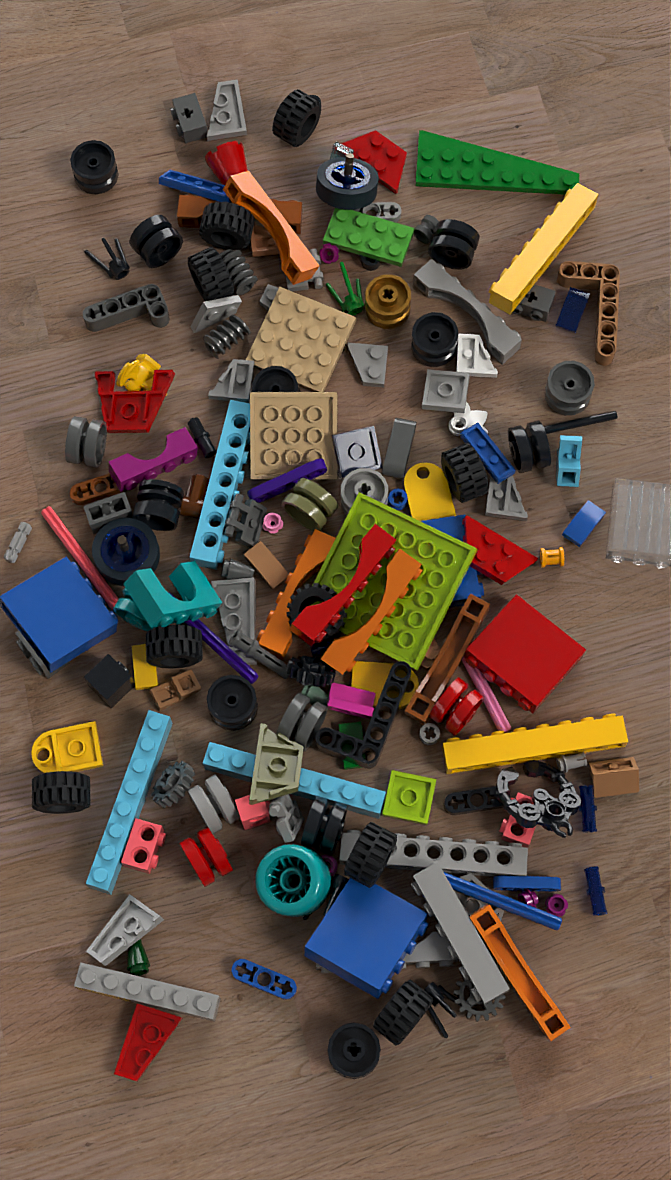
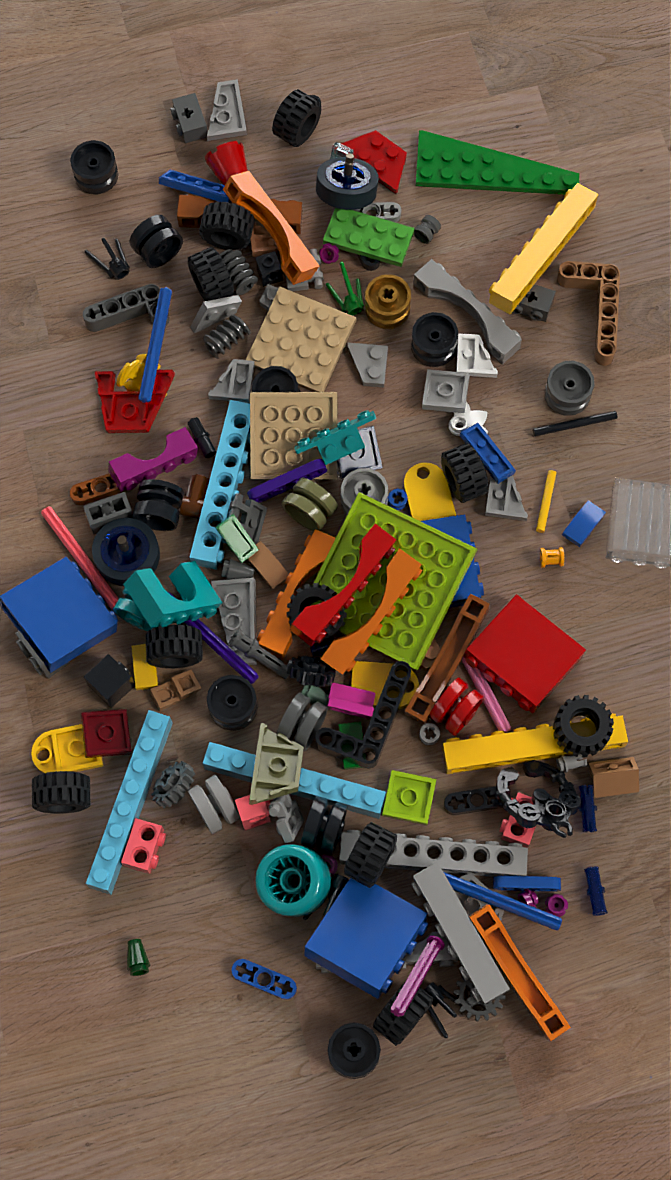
light grey axle [4,522,32,563] -> none
dark grey wheel [65,416,107,467] -> none
light grey brick [74,962,221,1022] -> none
light grey wing [86,894,164,966] -> none
red wing [114,1003,183,1082] -> none
red wheel [179,826,233,887] -> none
bright pink plate [262,513,283,534] -> none
dark grey beam [382,417,417,479] -> none
black wheel [428,219,480,270] -> none
red wing [462,515,538,585] -> none
black wheel [508,420,551,473] -> none
clear blue slope [556,287,590,333] -> none
medium azure brick [556,435,582,487] -> none
none -> dark red tile [81,709,132,758]
none -> blue axle [139,287,172,403]
none -> tile [215,514,259,563]
none -> black brick [255,251,283,287]
none -> teal bracket [295,410,376,465]
none -> magenta axle [391,935,445,1017]
none -> yellow bar [536,470,557,533]
none -> black tyre [553,695,614,758]

